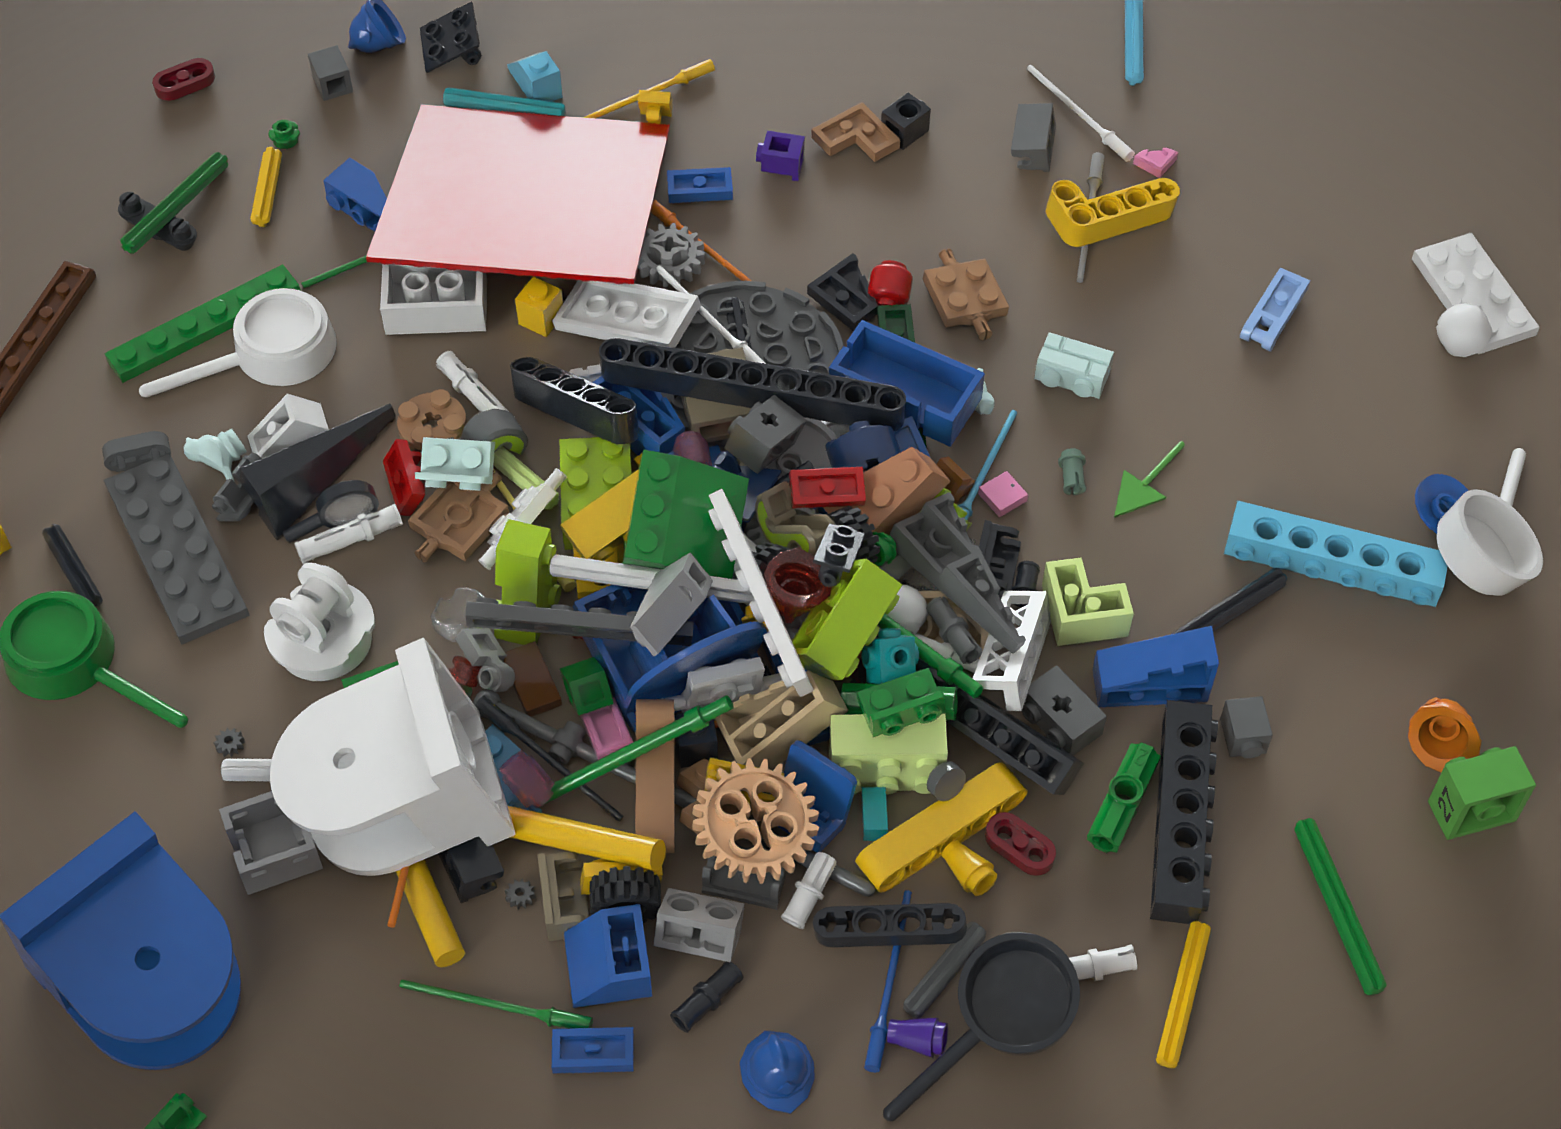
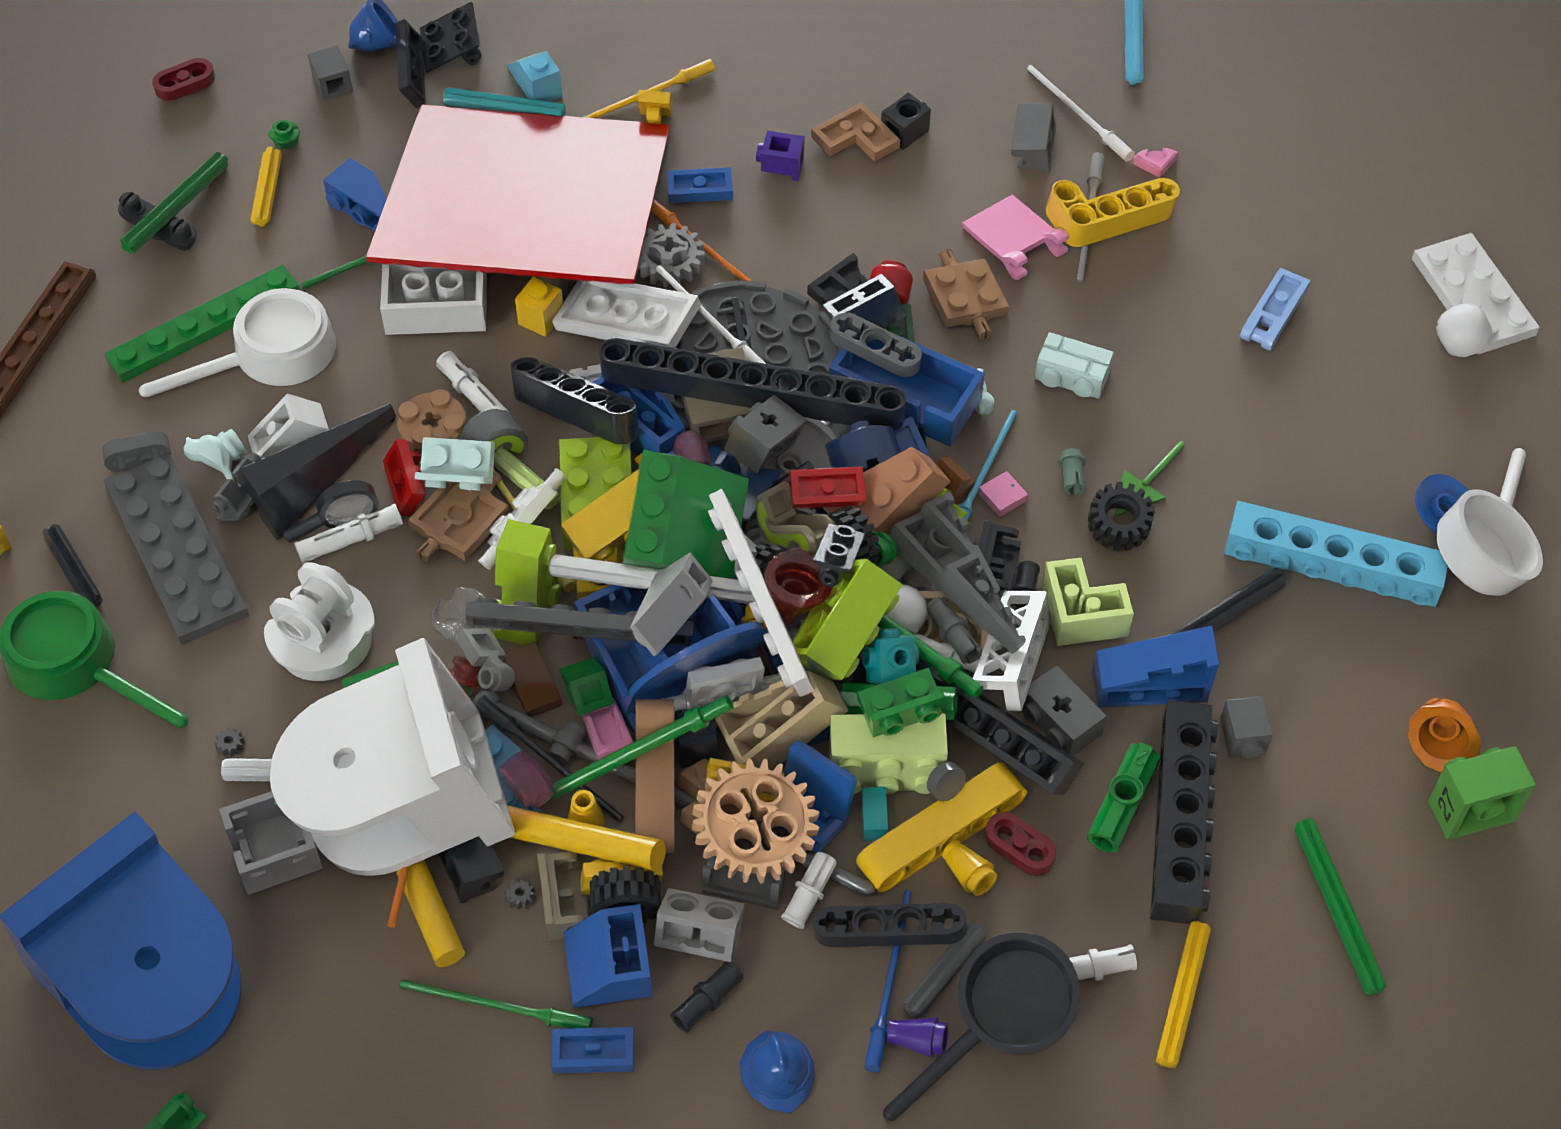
none -> black tile [395,19,426,108]
none -> yellow cone [567,790,605,827]
none -> black hinge [823,274,906,333]
none -> dark grey beam [830,313,922,377]
none -> bright pink flag [962,194,1069,280]
none -> black tyre [1087,482,1155,551]

